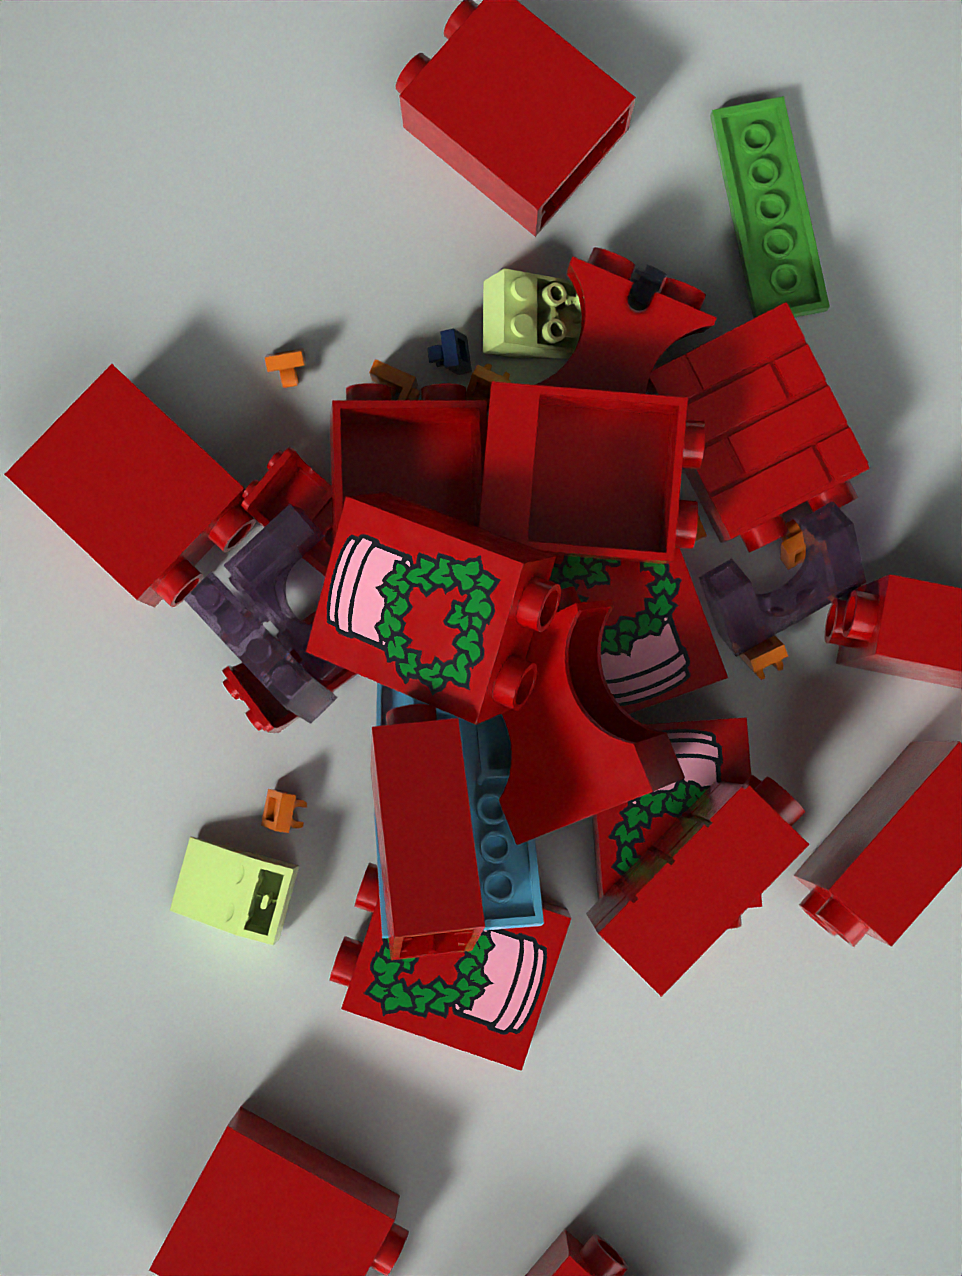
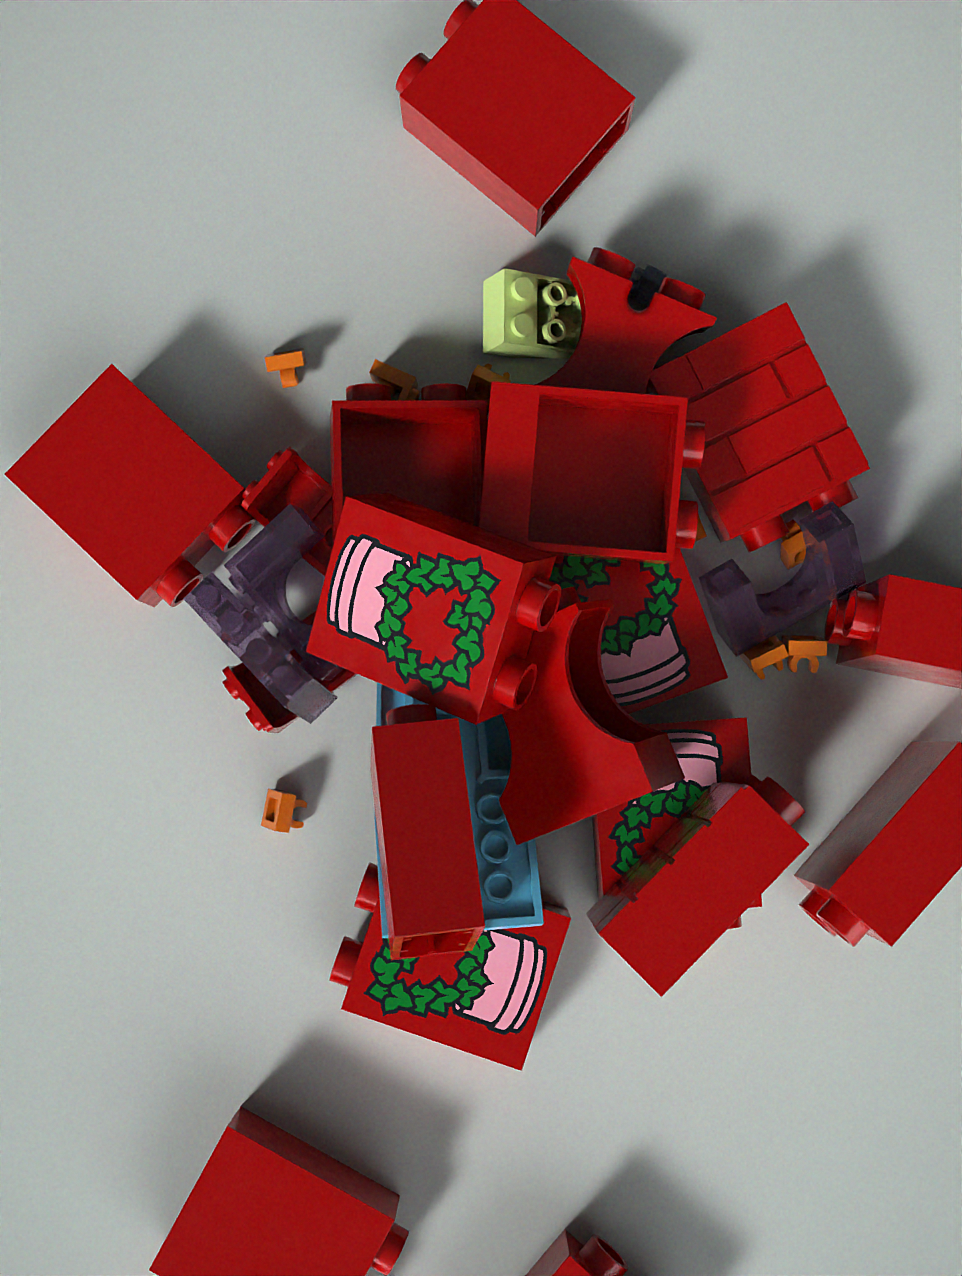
yellowish green slope [170,837,299,945] -> none
dark blue tile [427,328,472,375] -> none
bright green plate [710,96,830,319] -> none
none -> orange tile [781,635,827,673]

